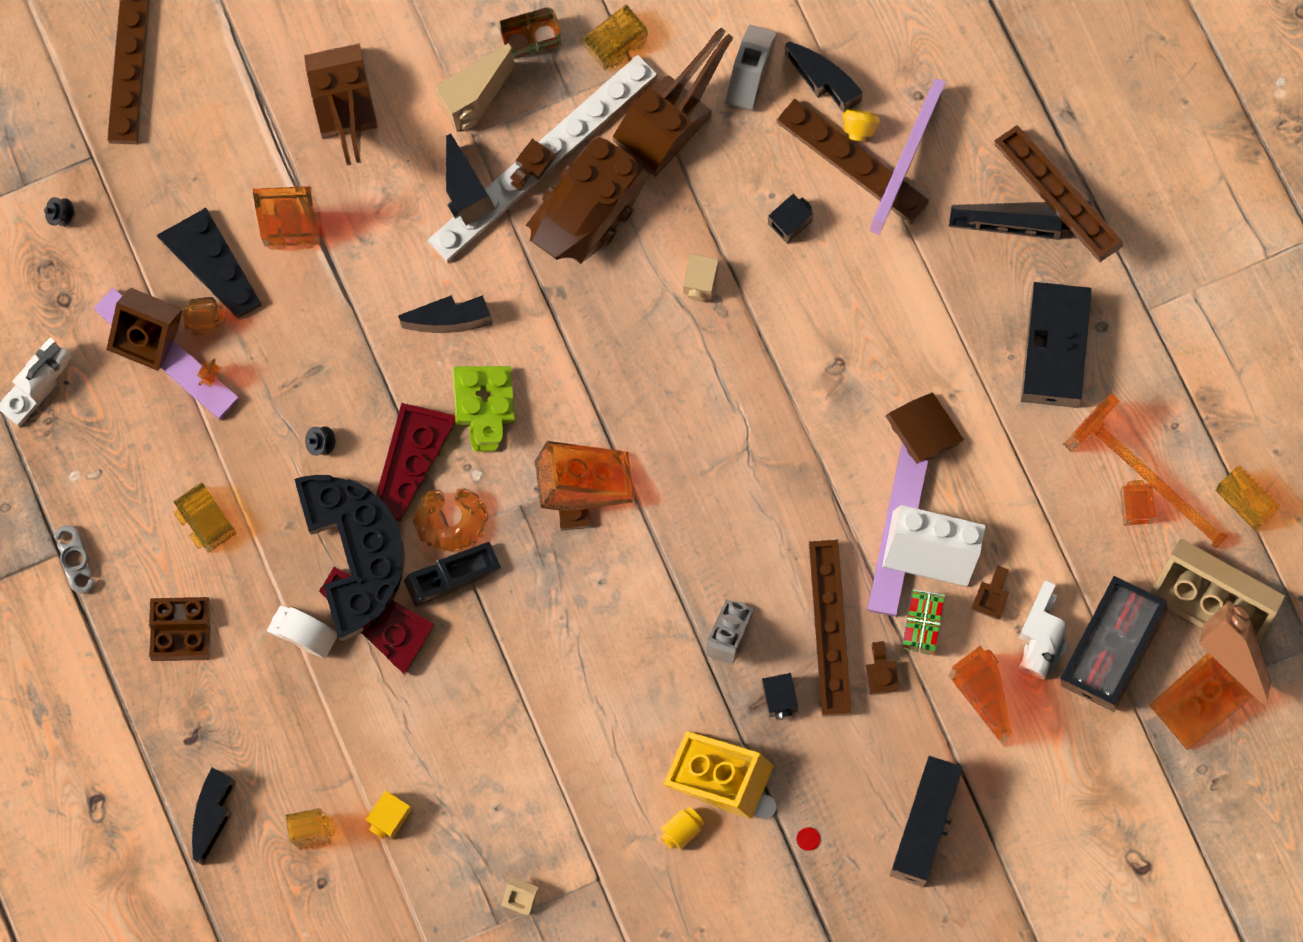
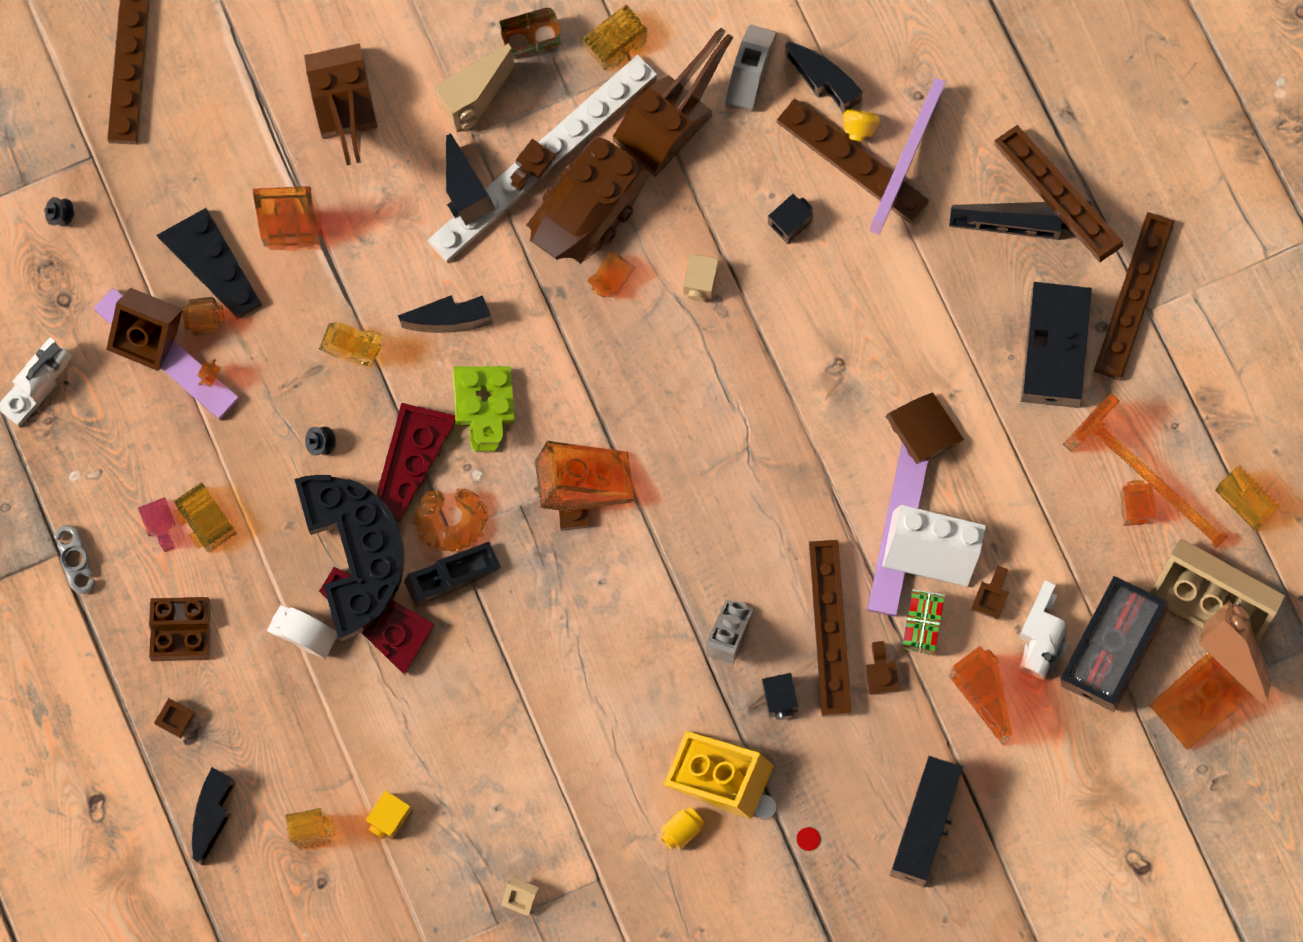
none -> clear pink plate [138,497,176,552]
none -> reddish brown plate [154,698,196,739]
none -> clear yellow brick [319,322,382,367]
none -> clear orange bracket [587,251,636,298]
none -> reddish brown tile [1093,212,1175,381]

